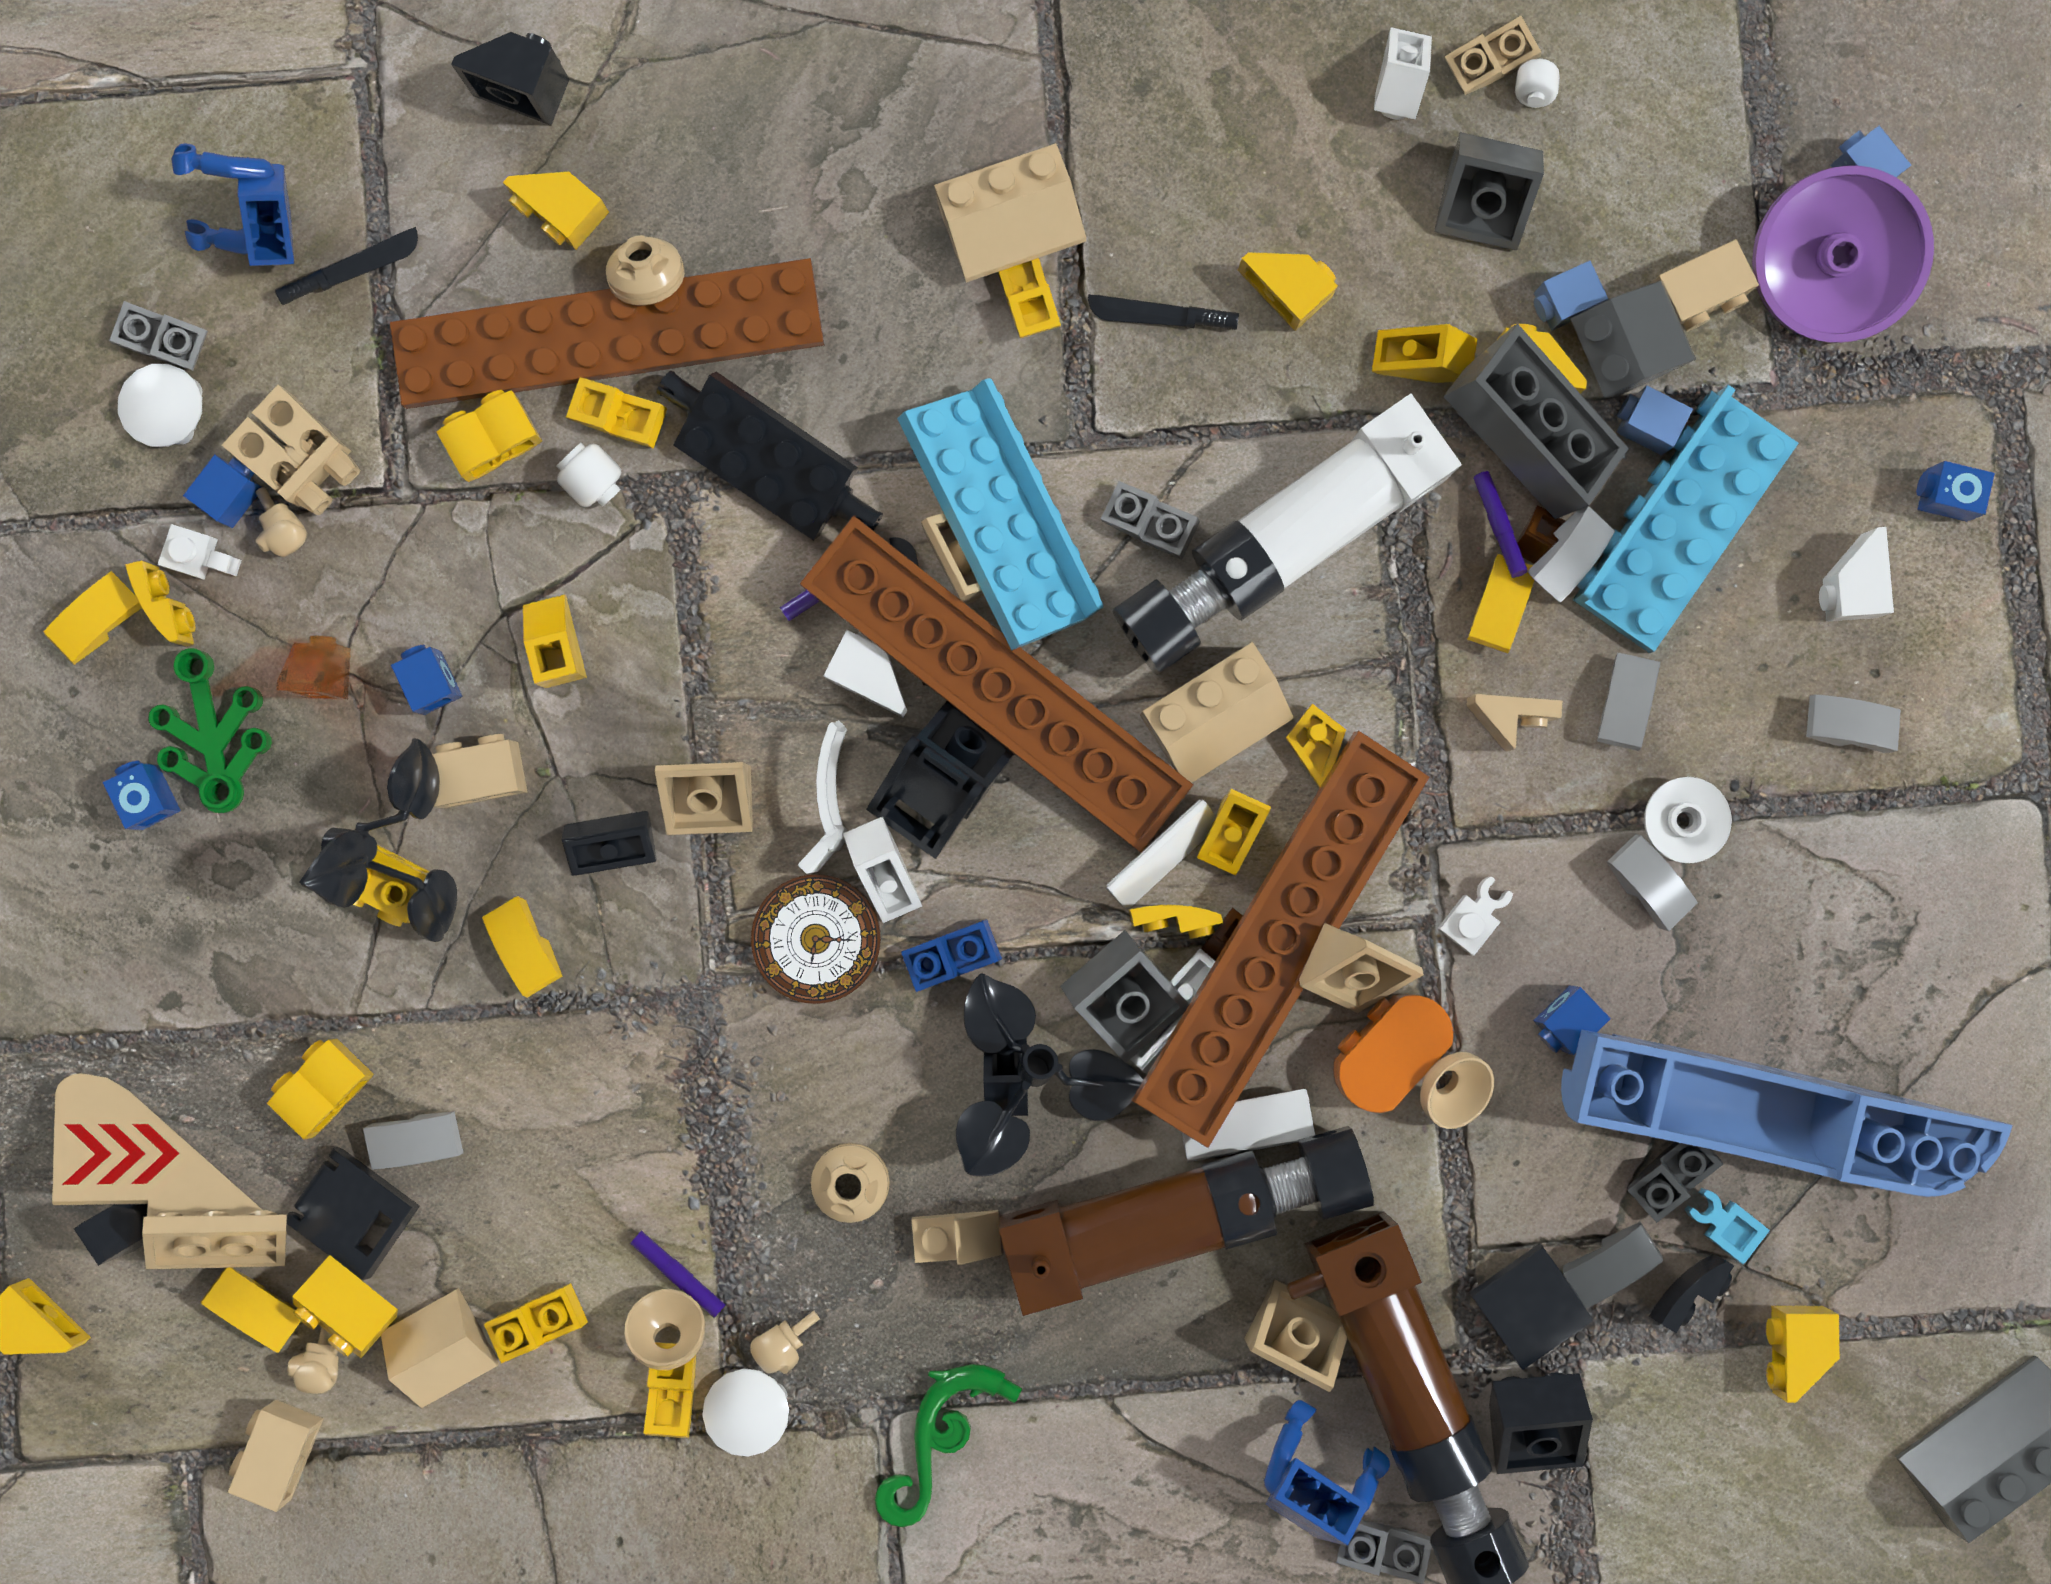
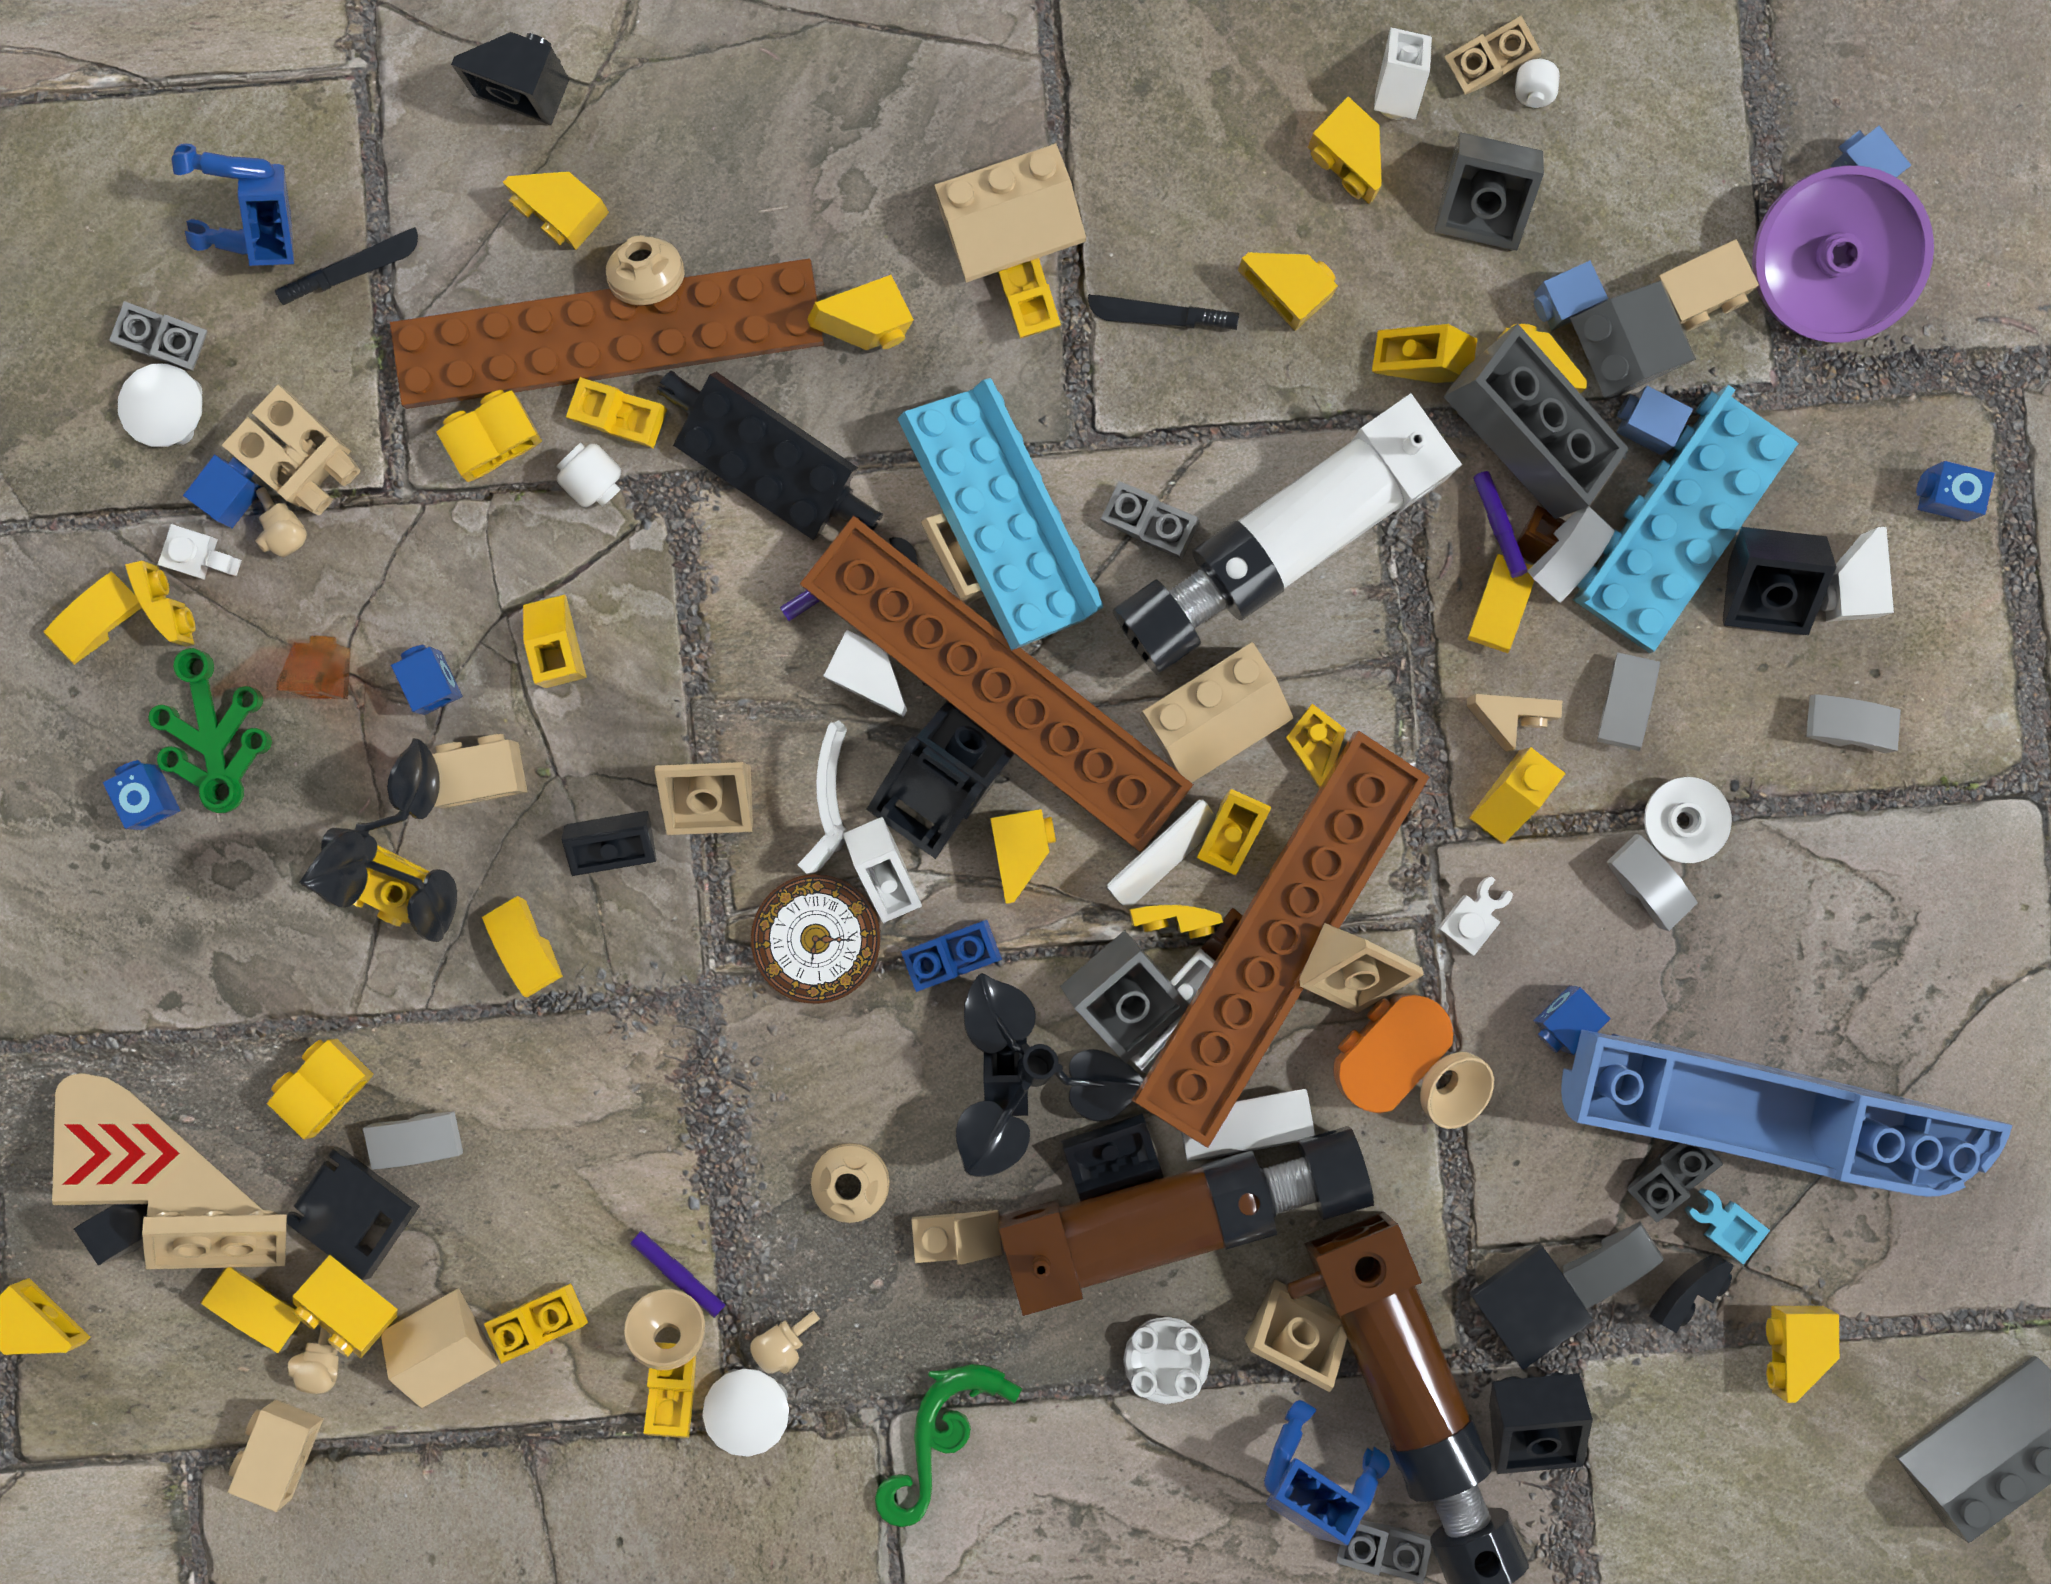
none -> yellow slope [807,275,914,350]
none -> yellow slope [990,809,1056,904]
none -> black slope [1061,1114,1164,1202]
none -> white dish [1123,1316,1210,1404]
none -> yellow slope [1308,96,1382,204]
none -> yellow slope [1469,747,1566,844]
none -> black slope [1722,526,1837,635]

